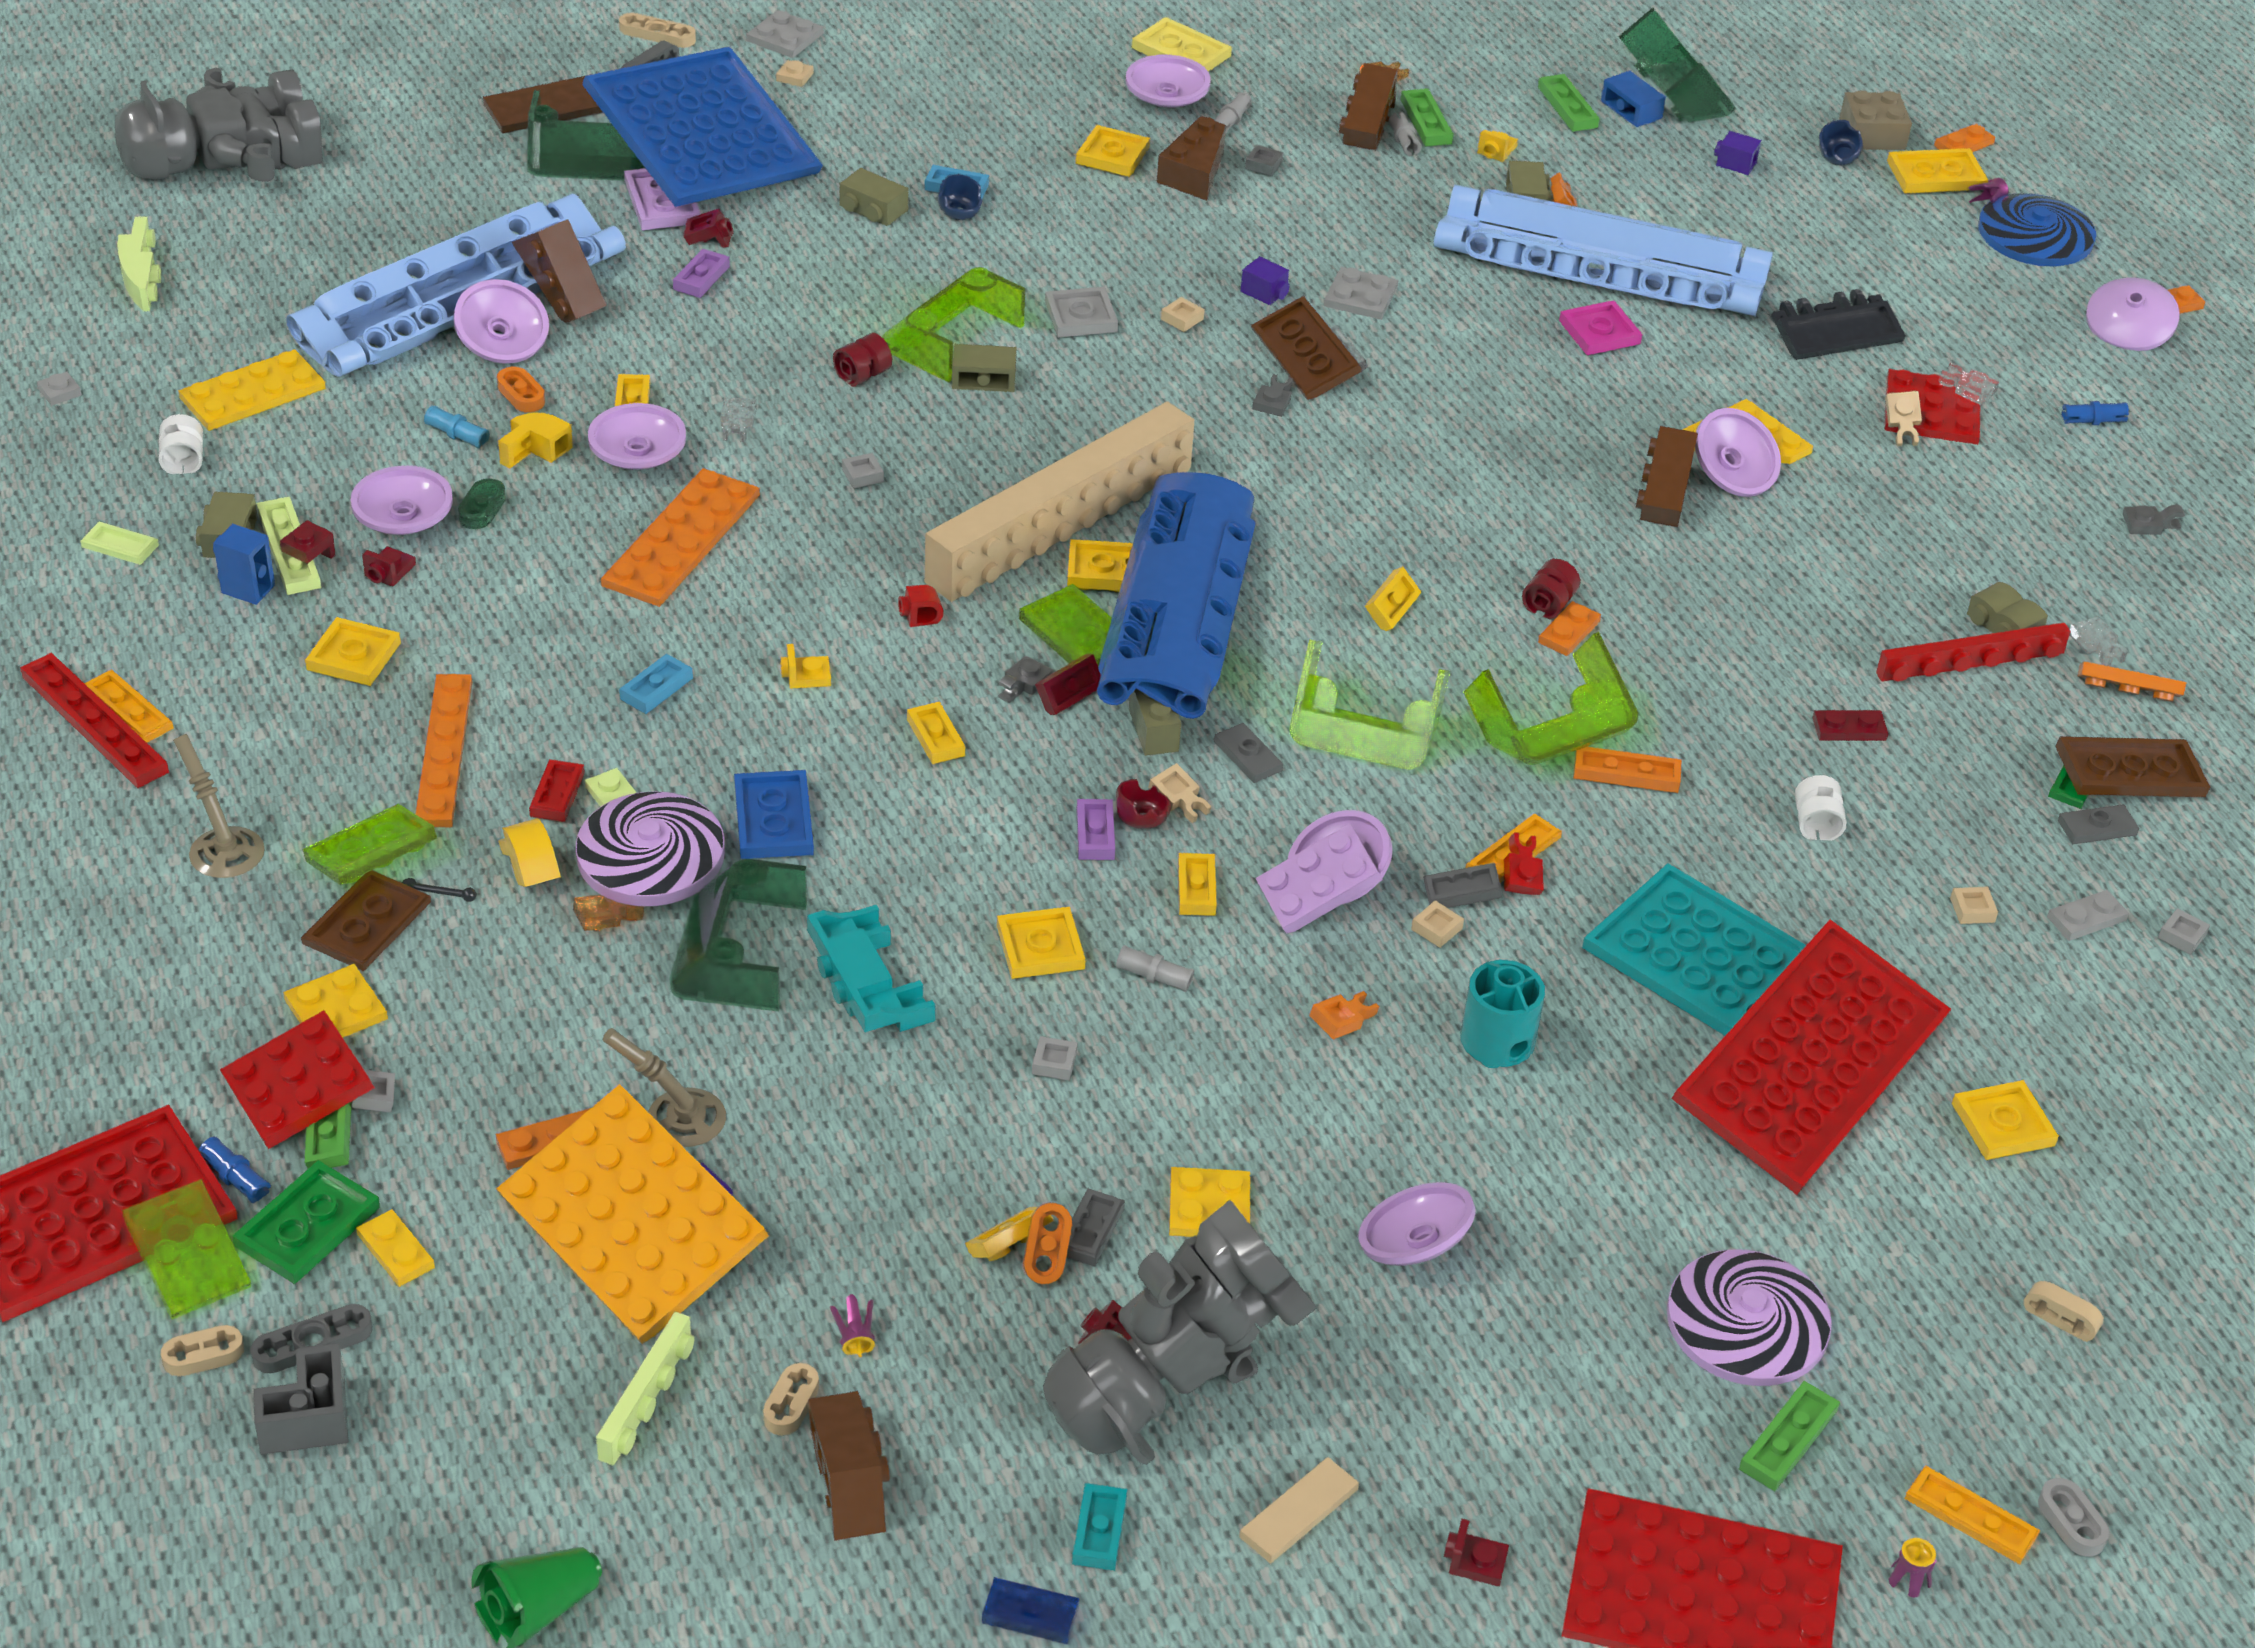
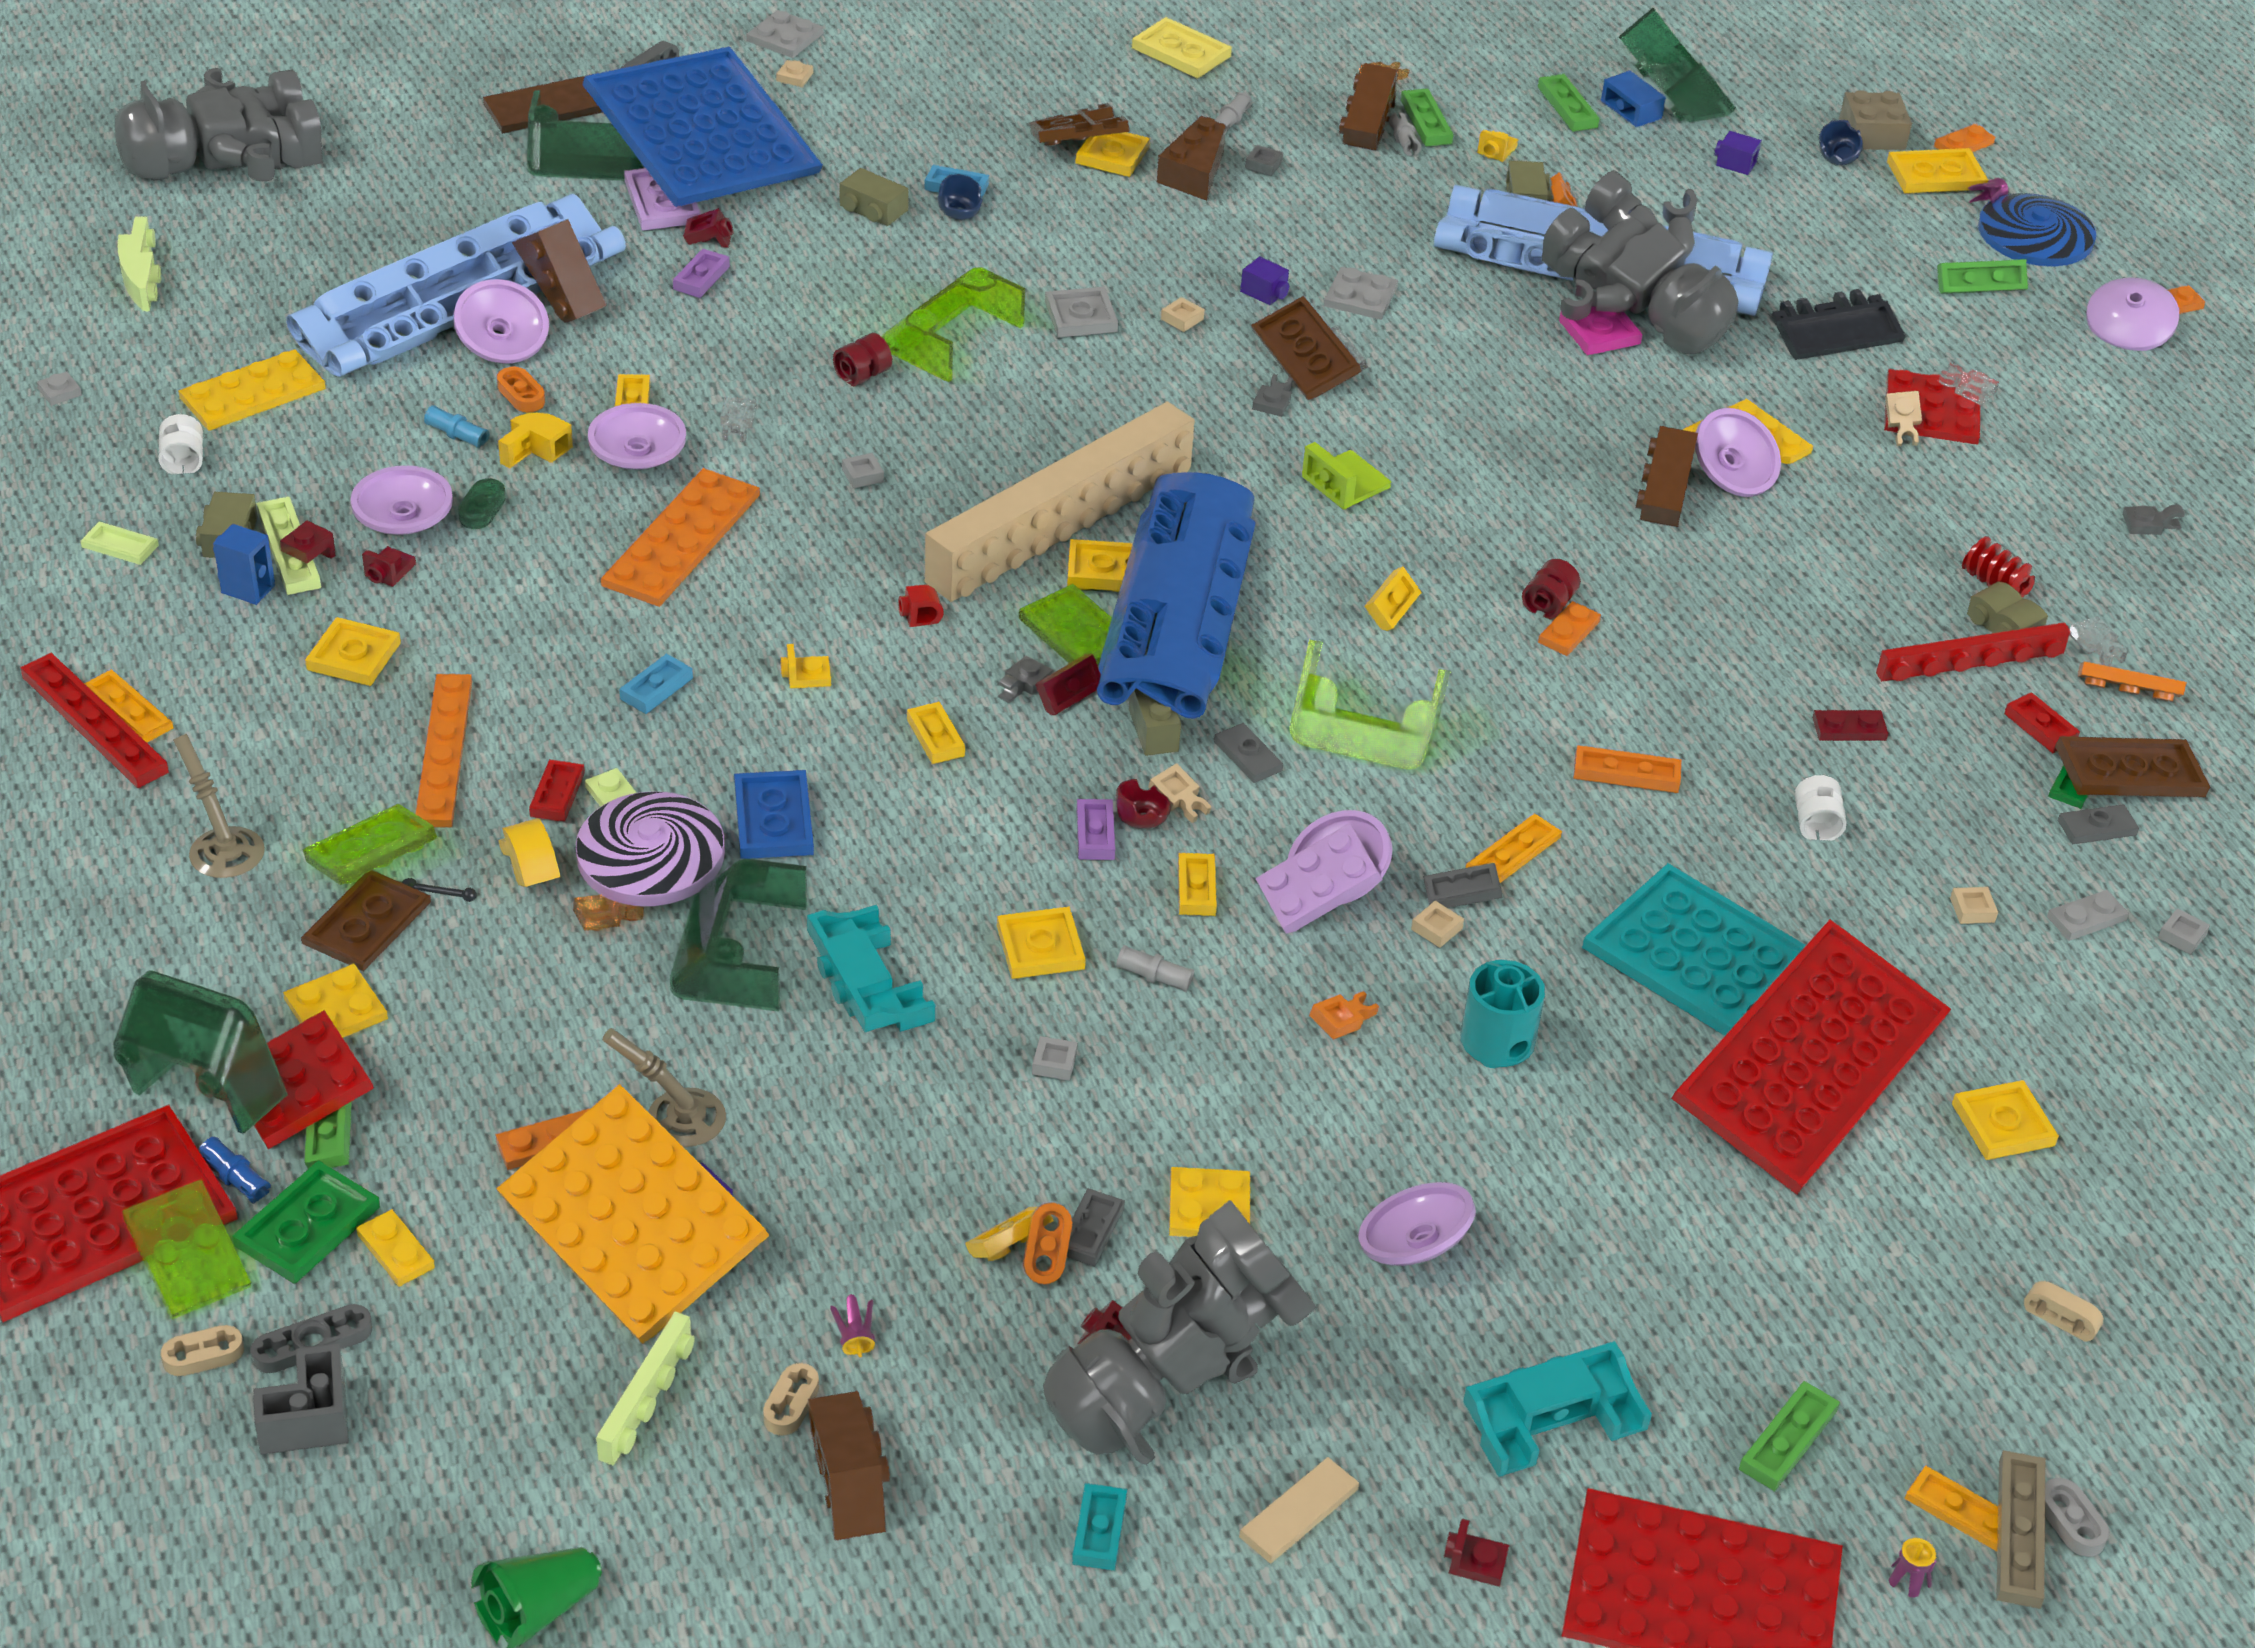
light grey plate [351,1070,395,1112] -> none
tan beam [619,13,696,48] -> none
olive brick [952,344,1017,392] -> none
clear blue plate [982,1577,1080,1645] -> none
lavender dish [1126,55,1211,108] -> none
clear neon green windscreen [1463,632,1638,765] -> none
red plate [1503,832,1544,895] -> none
dish [1667,1249,1831,1386] -> none
blue pin [2061,401,2129,425] -> none
none -> clear green windscreen [113,970,288,1134]
none -> reddish brown wing [1029,103,1130,146]
none -> lime bracket [1302,442,1391,510]
none -> teal bracket [1463,1341,1652,1477]
none -> dark grey piece [1542,170,1739,355]
none -> bright green plate [1937,259,2028,294]
none -> red piece [1962,536,2035,597]
none -> dark tan plate [1996,1450,2046,1609]
none -> red plate [2004,692,2080,753]

